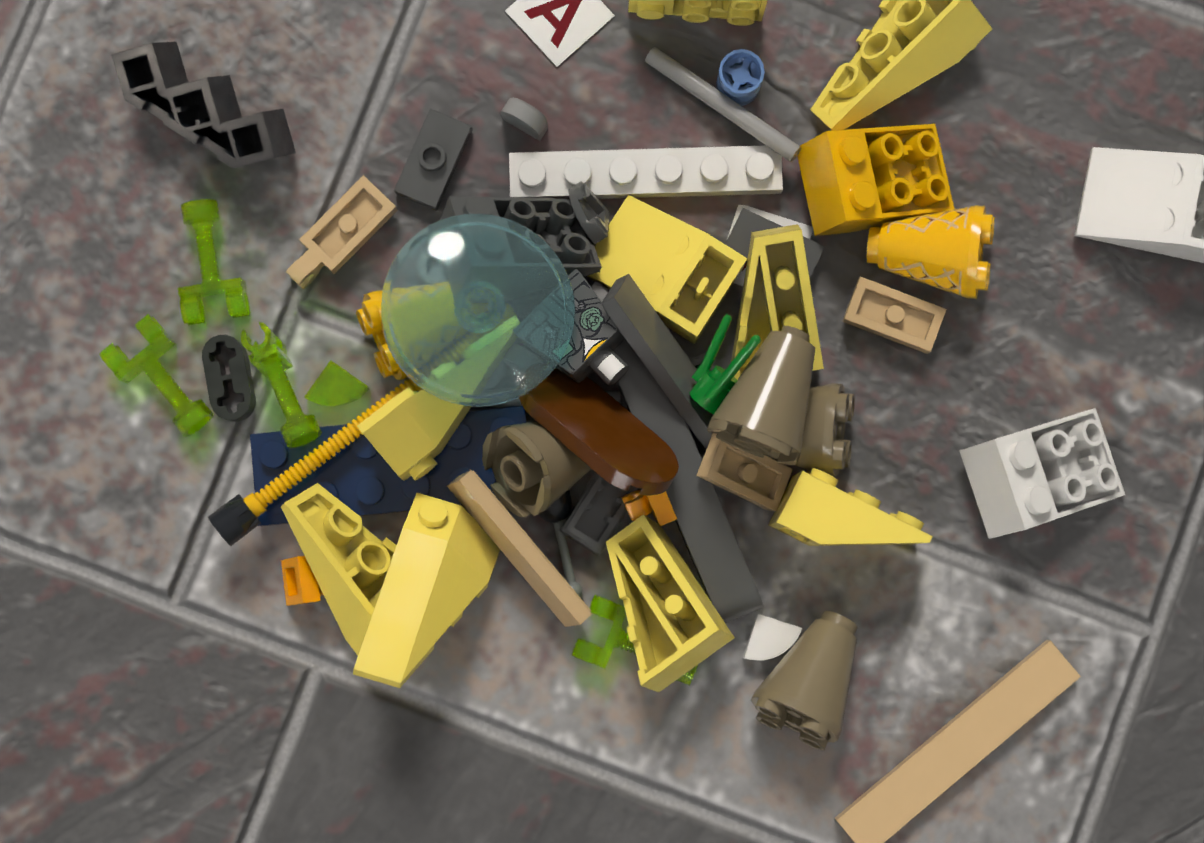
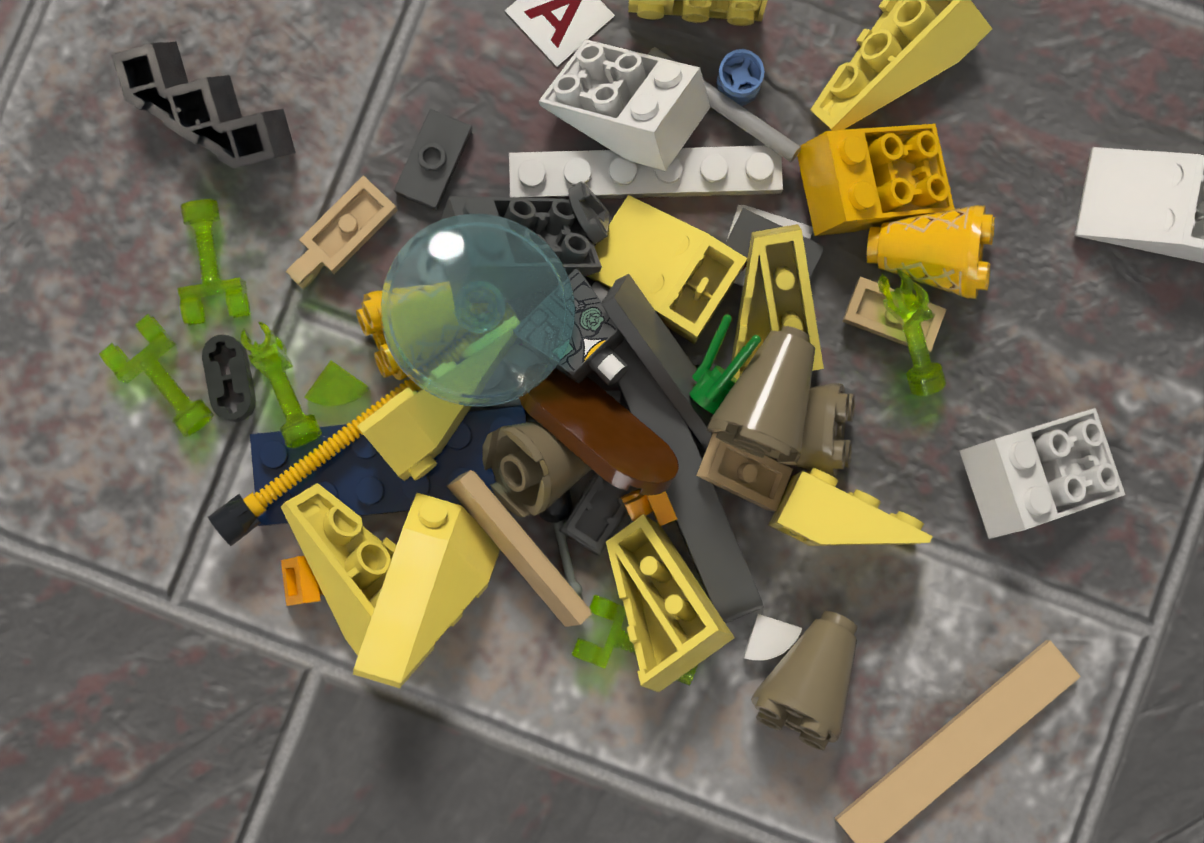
light grey tile [500,97,548,141] -> none
none -> white slope [539,39,710,171]
none -> clear neon green bar [878,268,947,396]

